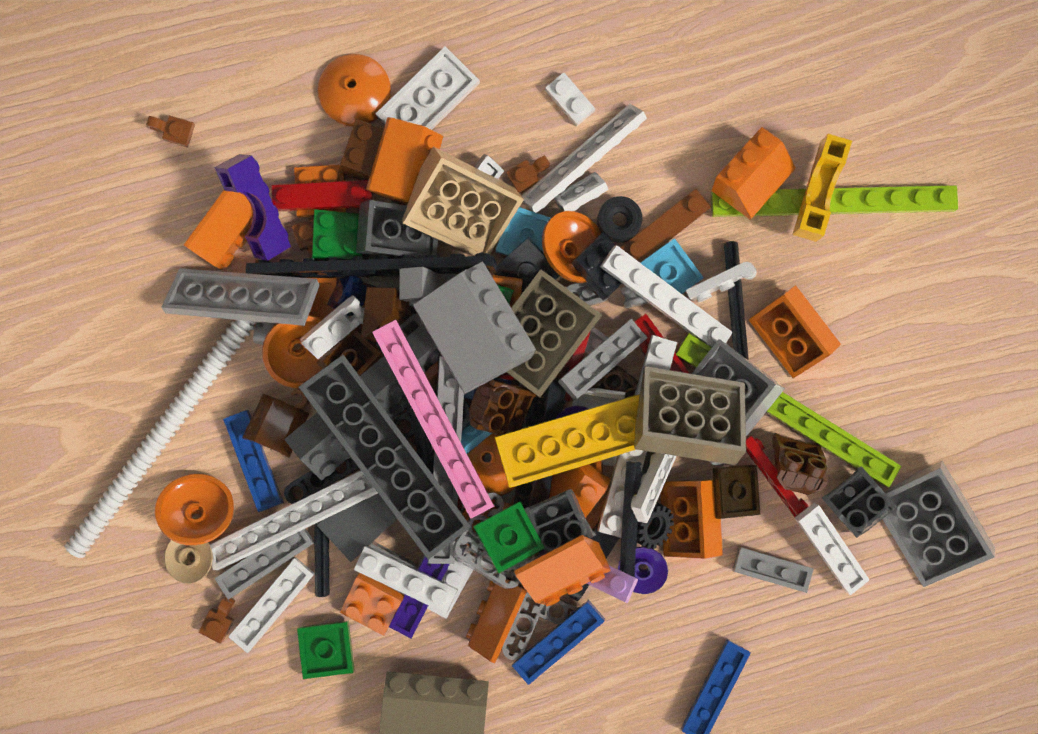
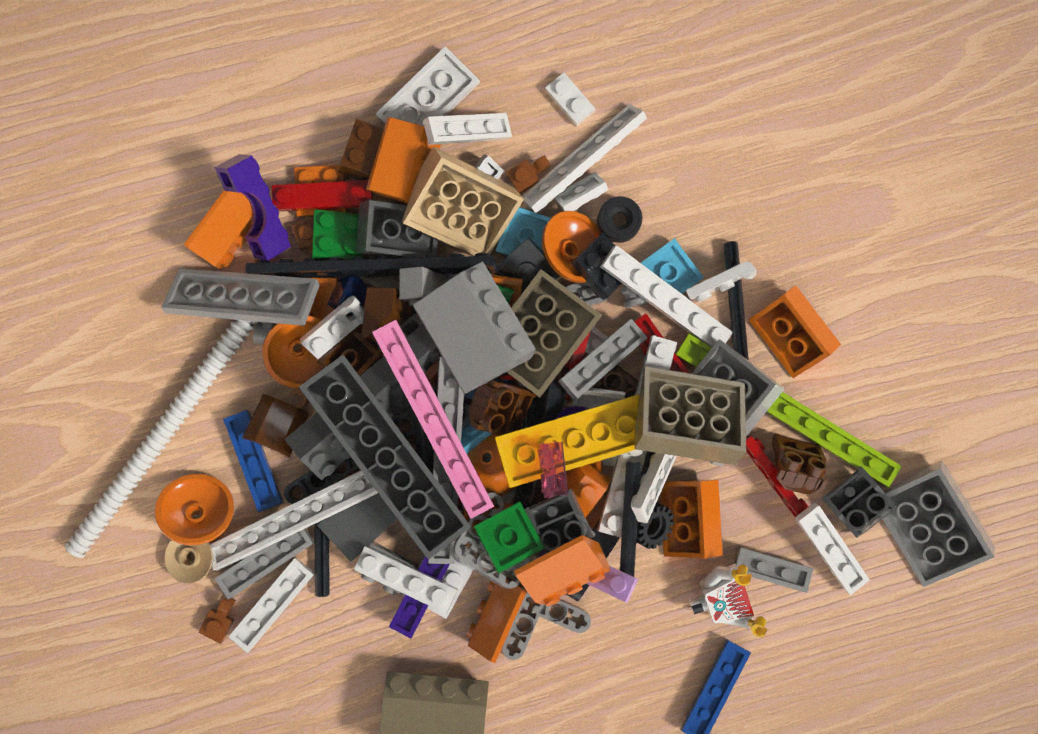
dark orange plate [146,115,195,148] -> none
green plate [297,620,355,679] -> none
orange dish [318,54,391,127] -> none
orange plate [340,573,405,636] -> none
blue plate [512,599,605,685] -> none
dark purple dish [618,546,668,594] -> none
dark orange plate [620,189,711,263] -> none
orange slope [711,127,796,220] -> none
lime plate [711,185,958,217] -> none
dark brown plate [712,465,761,519] -> none
yellow arch [792,133,852,242] -> none
none -> white plate [423,113,512,145]
none -> clear pink hinge [537,442,568,498]
none -> torso [689,563,767,637]

